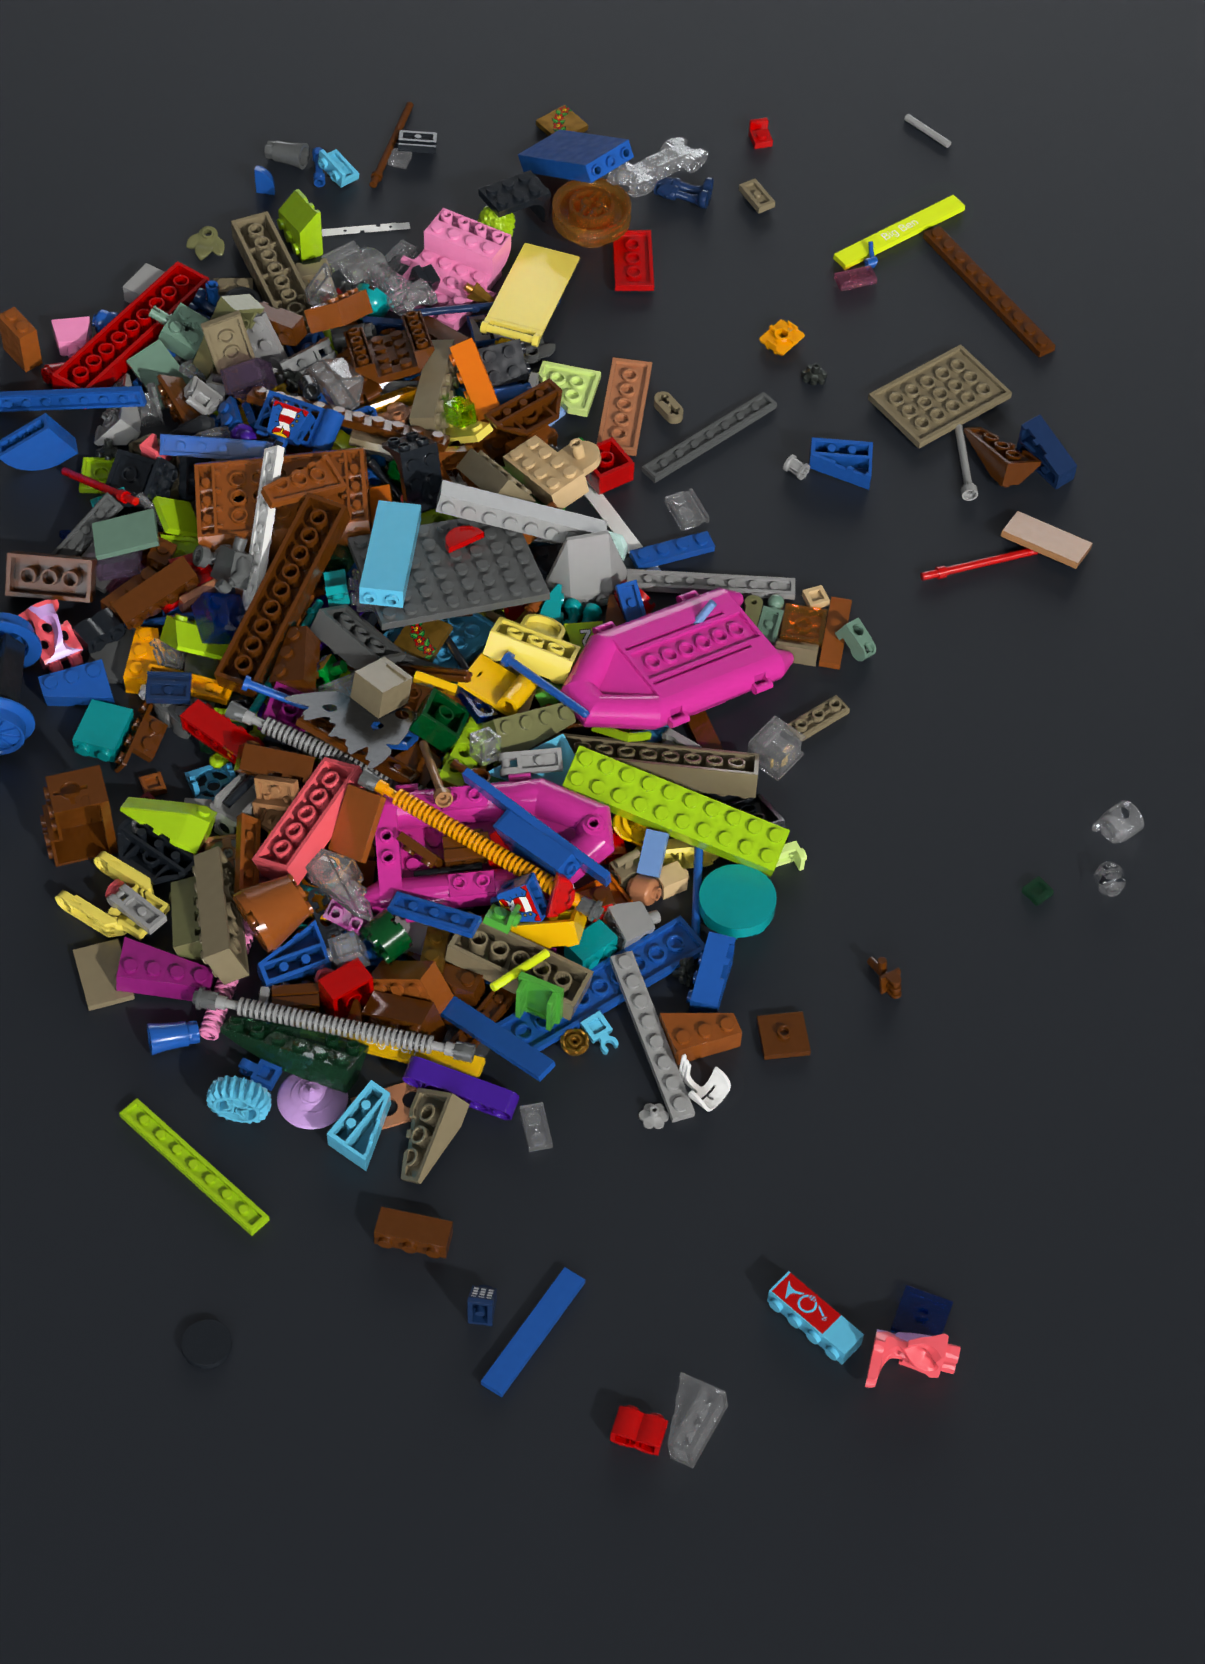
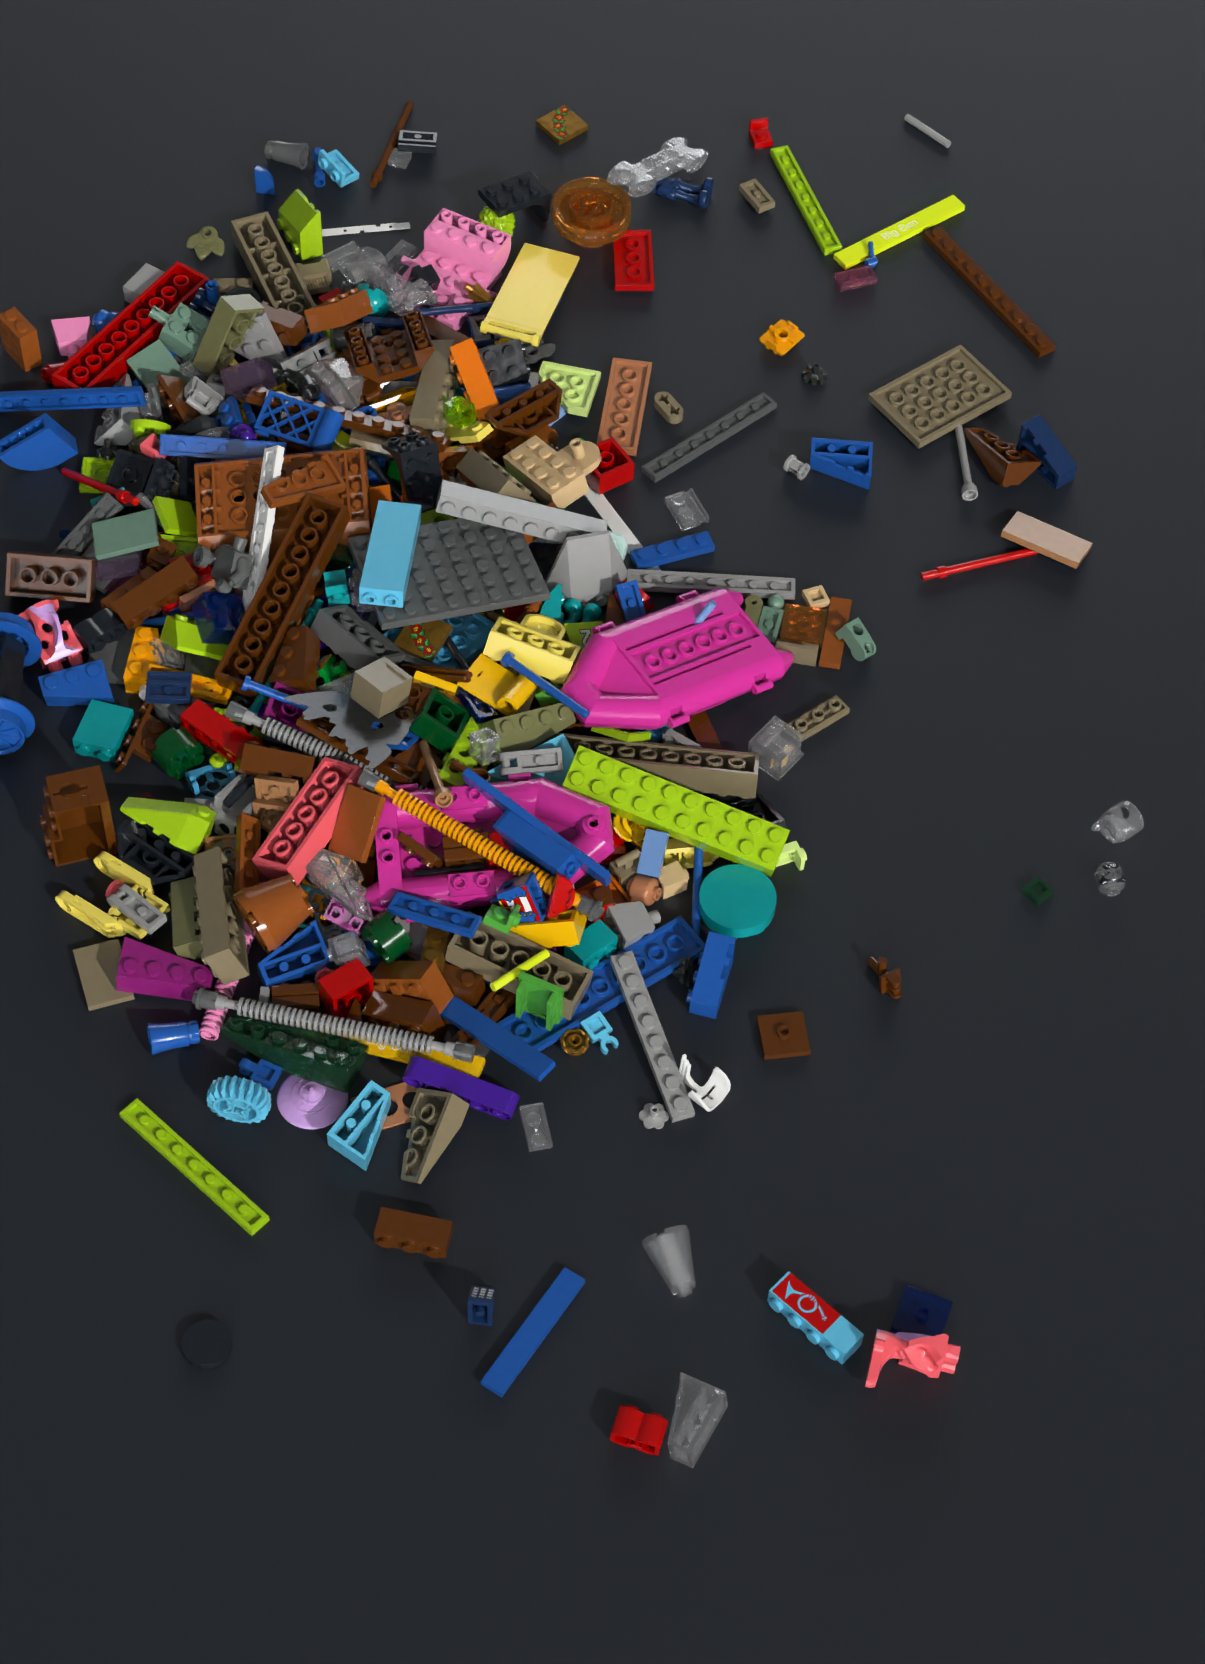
dark orange tile [139,771,167,797] -> none
dark tan tile [200,310,256,375] -> none
torso [267,400,316,451] -> none
clear slope [304,263,338,306] -> none
red tile [445,526,484,553] -> none
blue brick [518,129,634,183] -> none
dark orange wedge [659,1013,742,1065] -> none
none -> lime tile [129,419,171,439]
none -> dark green brick [151,726,205,780]
none -> clear cone [642,1225,696,1297]
none -> lime tile [770,145,843,256]

